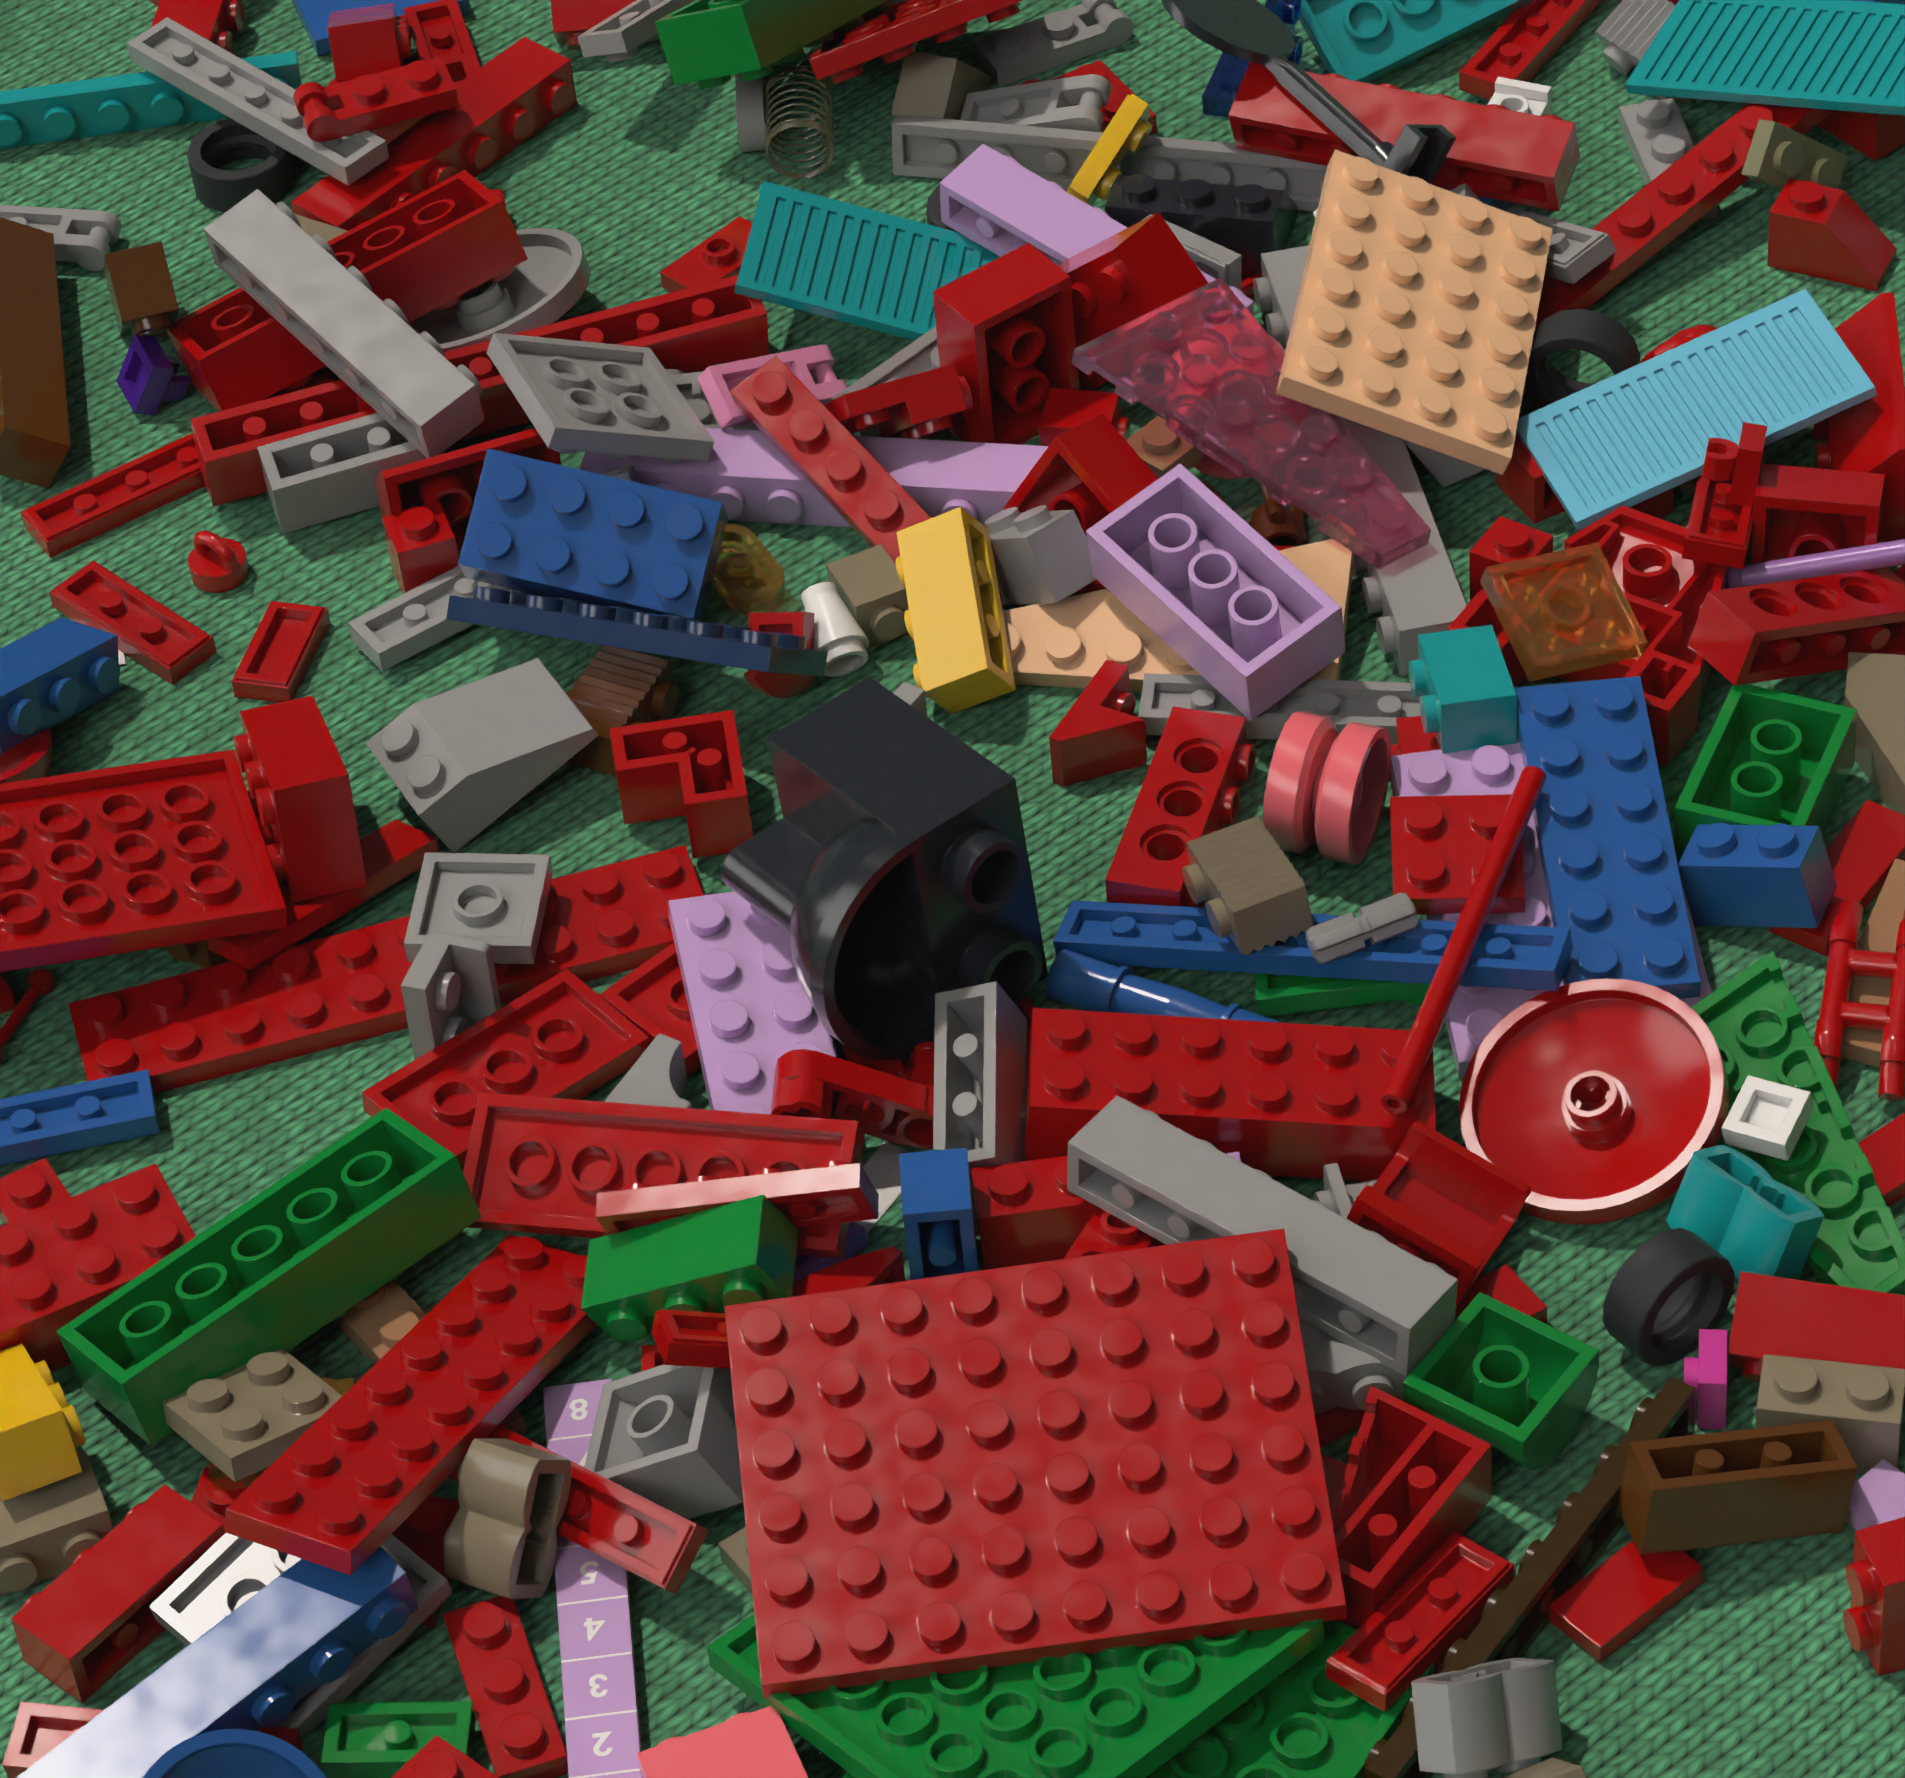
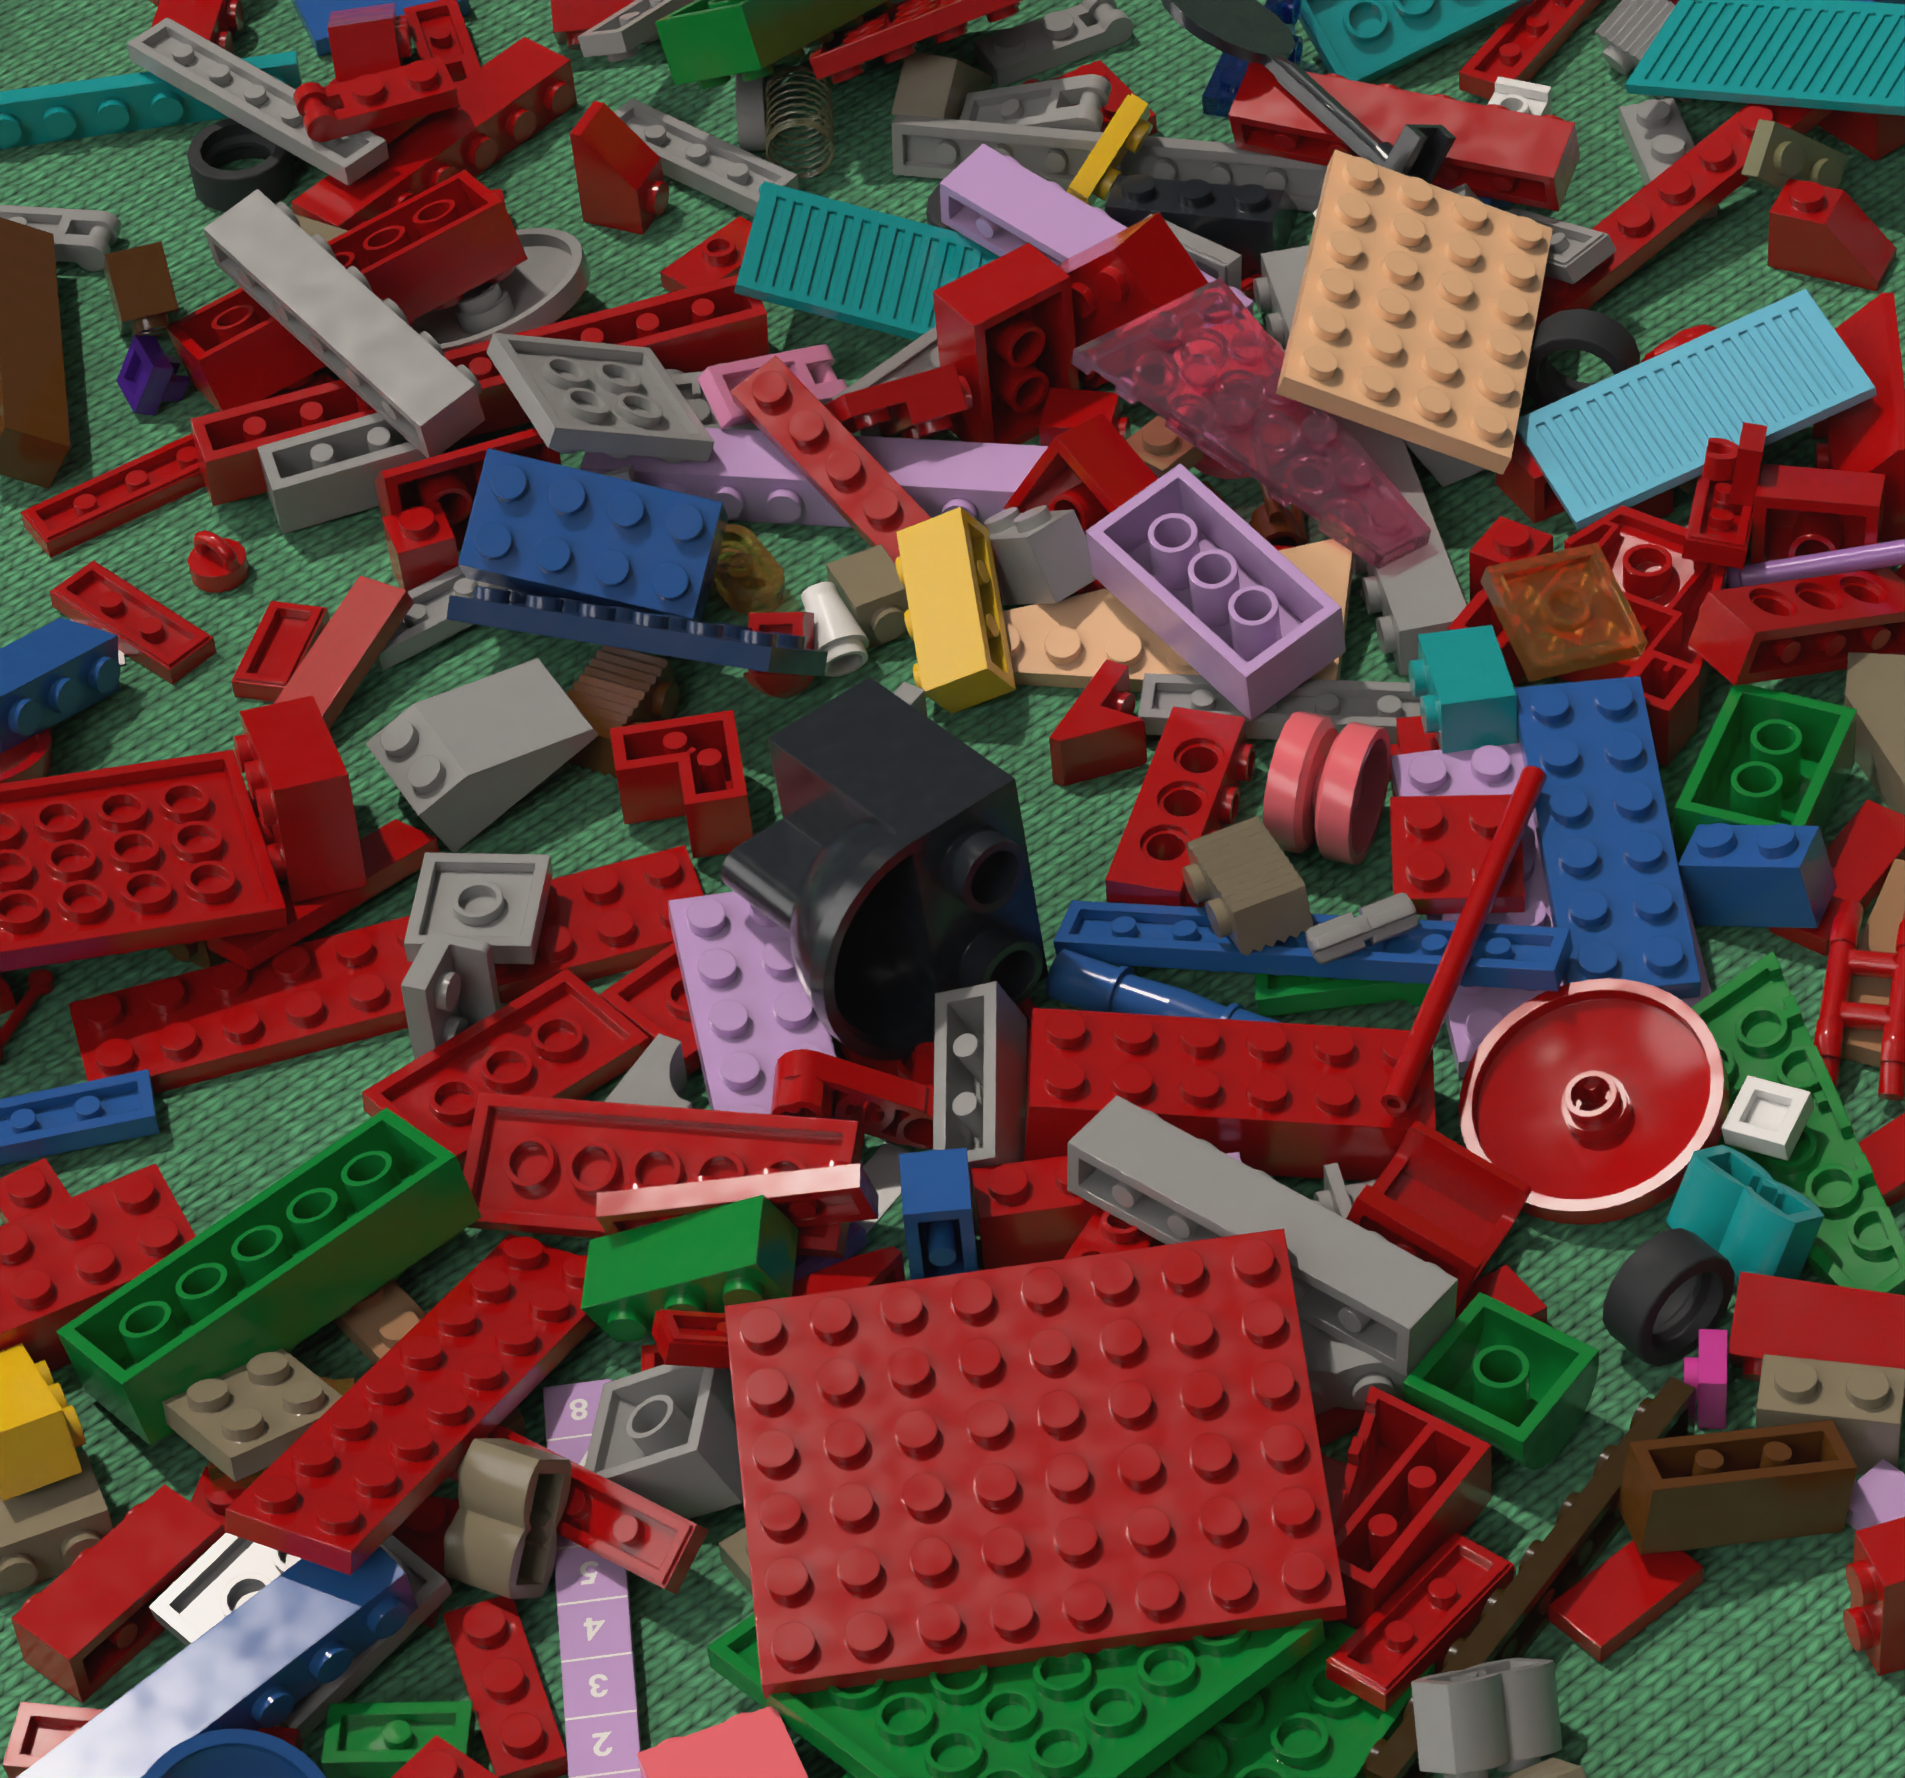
none -> red tile [274,576,414,730]
none -> red slope [570,101,669,235]
none -> light grey plate [614,98,799,217]

